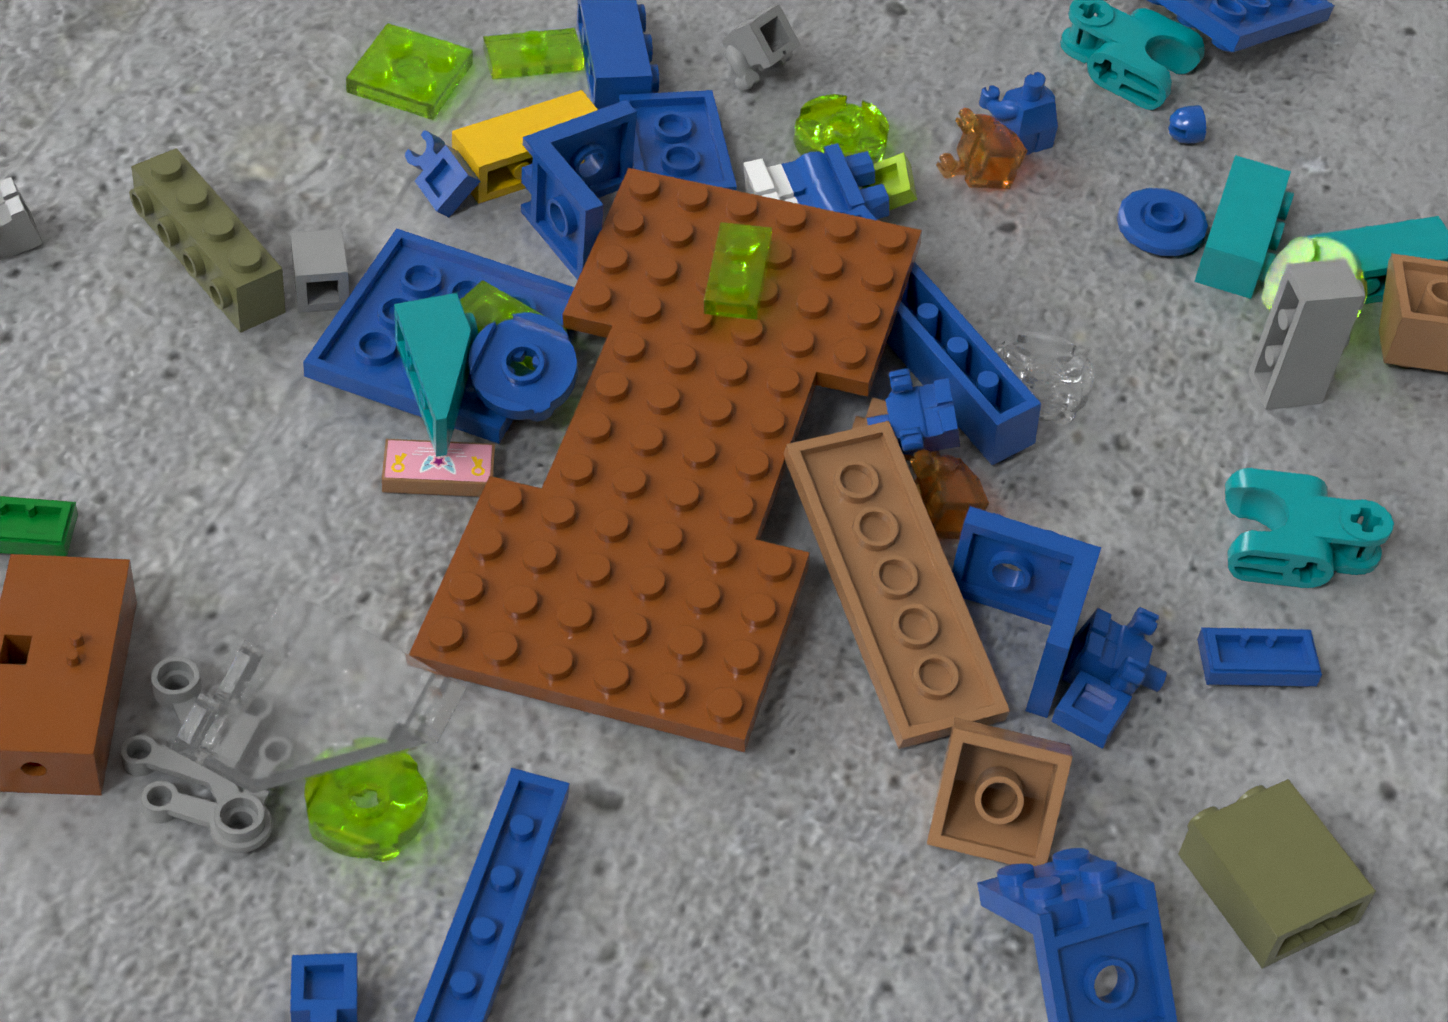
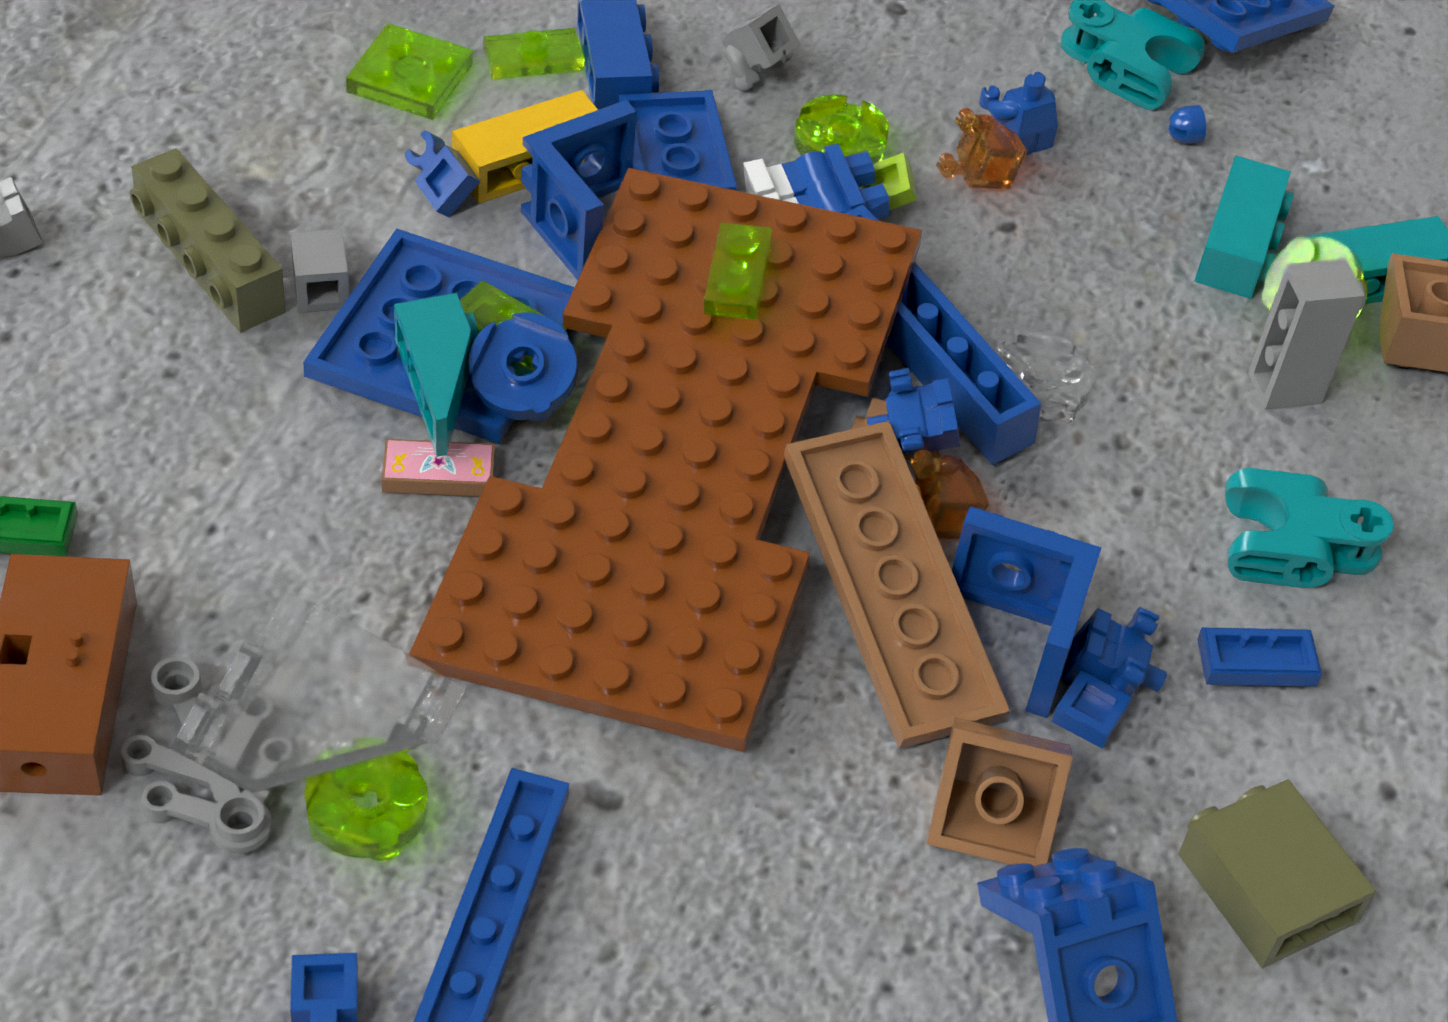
blue wheel [1117,188,1208,256] -> none

